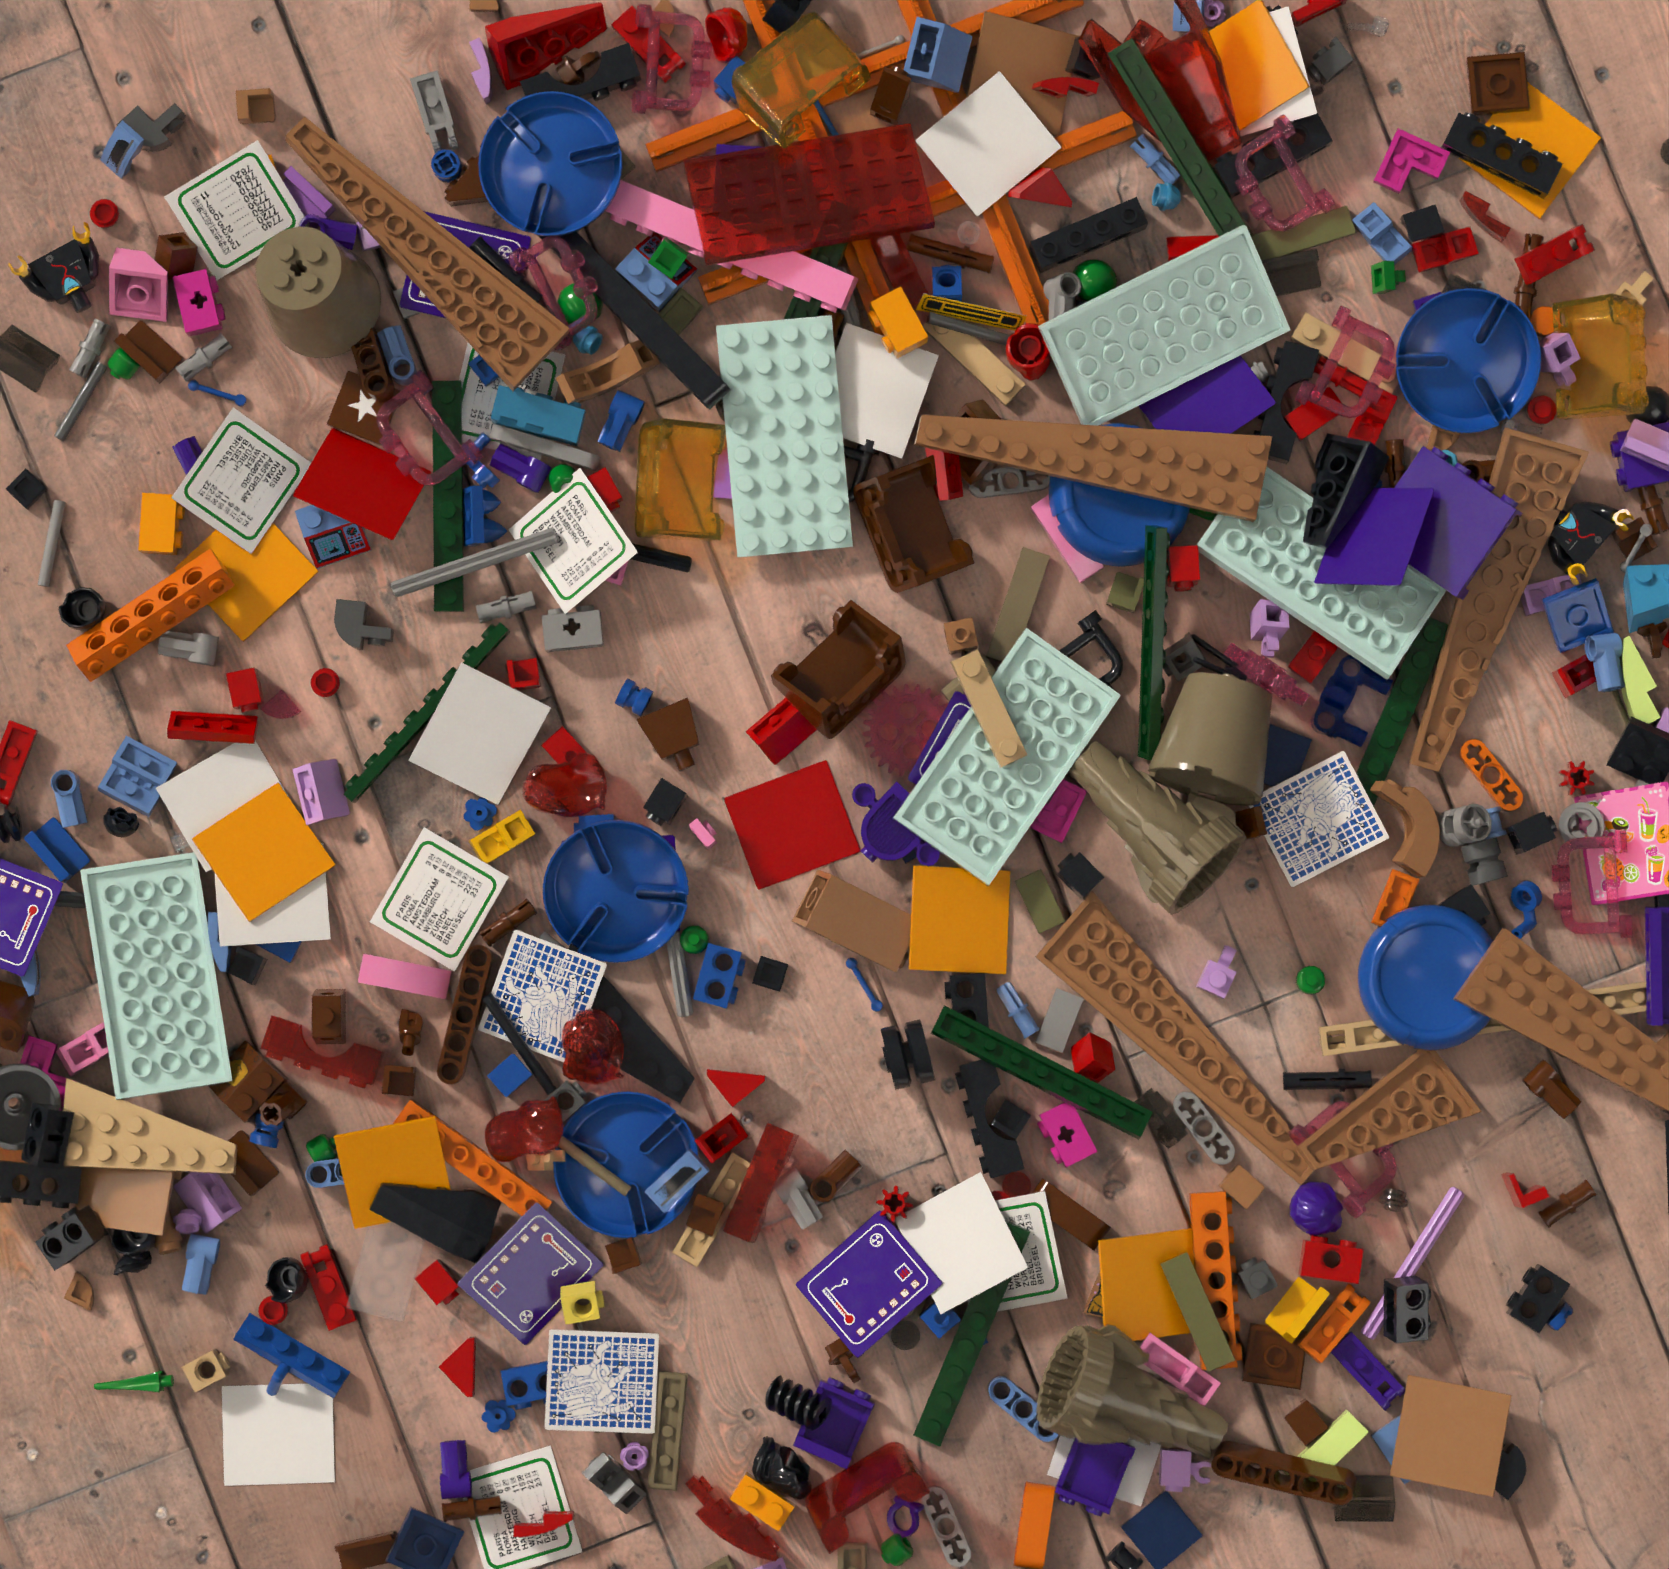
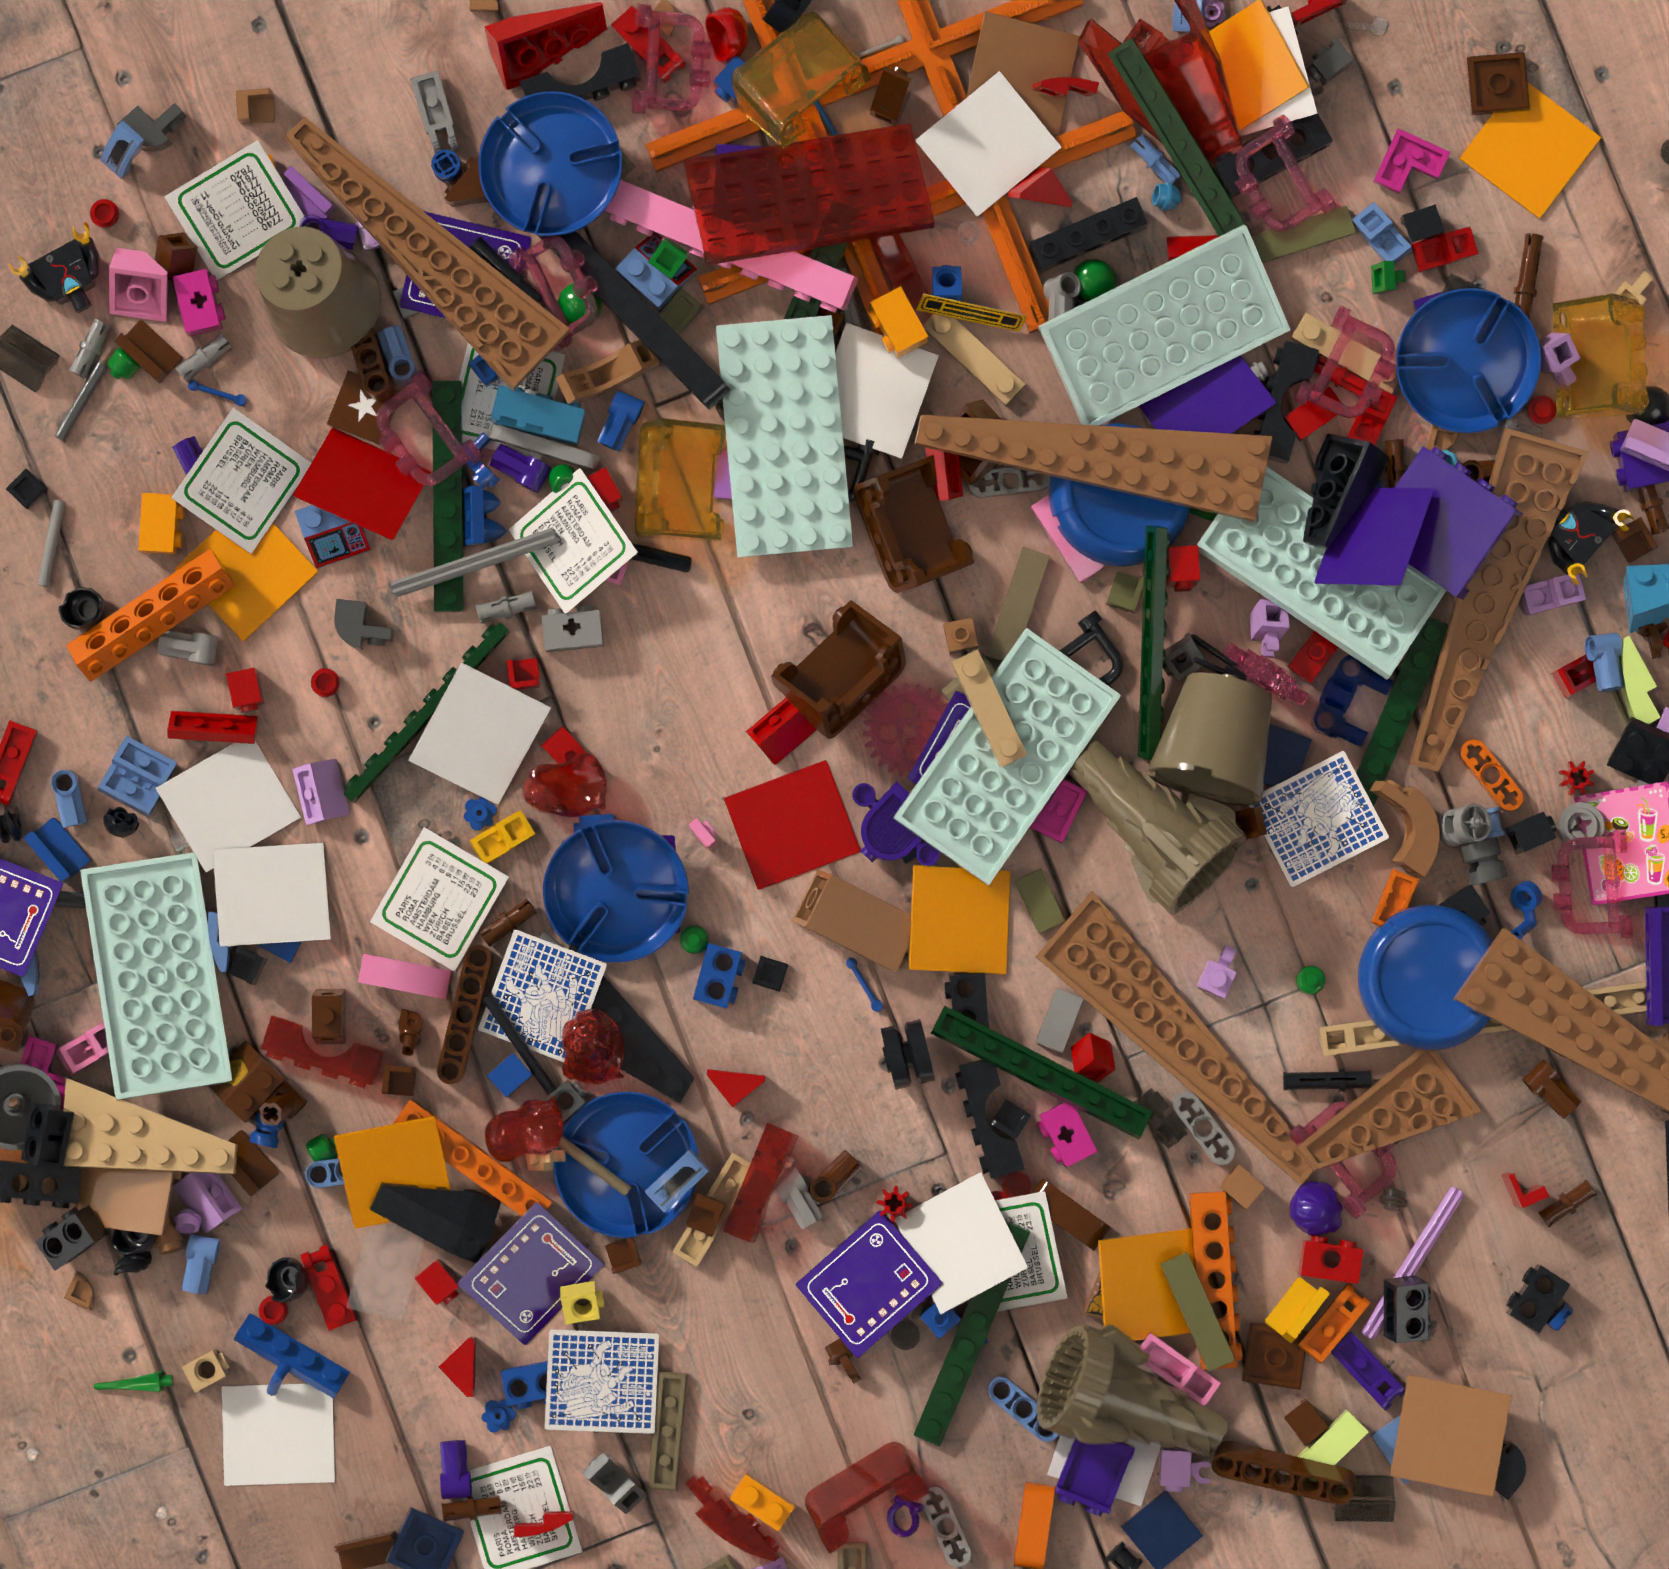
light orange piece [192,783,335,922] -> none
clear pink tile [260,690,302,719] -> none
lavender slope [469,37,492,104] -> none
reddish brown piece [556,51,601,85] -> none
dark azure plate [573,326,603,355] -> none
blue wheel [615,678,654,717] -> none
lavender plate [620,1442,649,1471] -> none
reddish brown torso [637,698,700,771] -> none
black brick [643,778,688,826] -> none
light grey axle [666,931,693,1017] -> none
red slope [694,1113,748,1164] -> none
black hair [752,1436,812,1500] -> none
black piece [765,1375,832,1430] -> none
dark purple panel [793,1377,875,1469] -> none
green piece [881,1533,914,1566] -> none
medium blue slope [904,17,972,93] -> none
reddish brown pin [906,234,995,274] -> none
dark grey bar [927,312,1010,346] -> none
medium blue axle [996,982,1040,1039] -> none
red hair [1006,323,1052,381] -> none
black brick [1057,852,1104,899] -> none
black panel [1065,35,1103,80] -> none
dark grey brick [1236,1257,1278,1300] -> none
clear smoke panel [1261,249,1321,296] -> none
black brick [1441,112,1563,199] -> none
clear red slope [1459,191,1511,243] -> none
red plate [1514,224,1595,285] -> none
orange tile [1530,306,1559,336] -> none
blue tile [1542,578,1614,653] -> none
light grey hinge [1620,524,1653,573] -> none

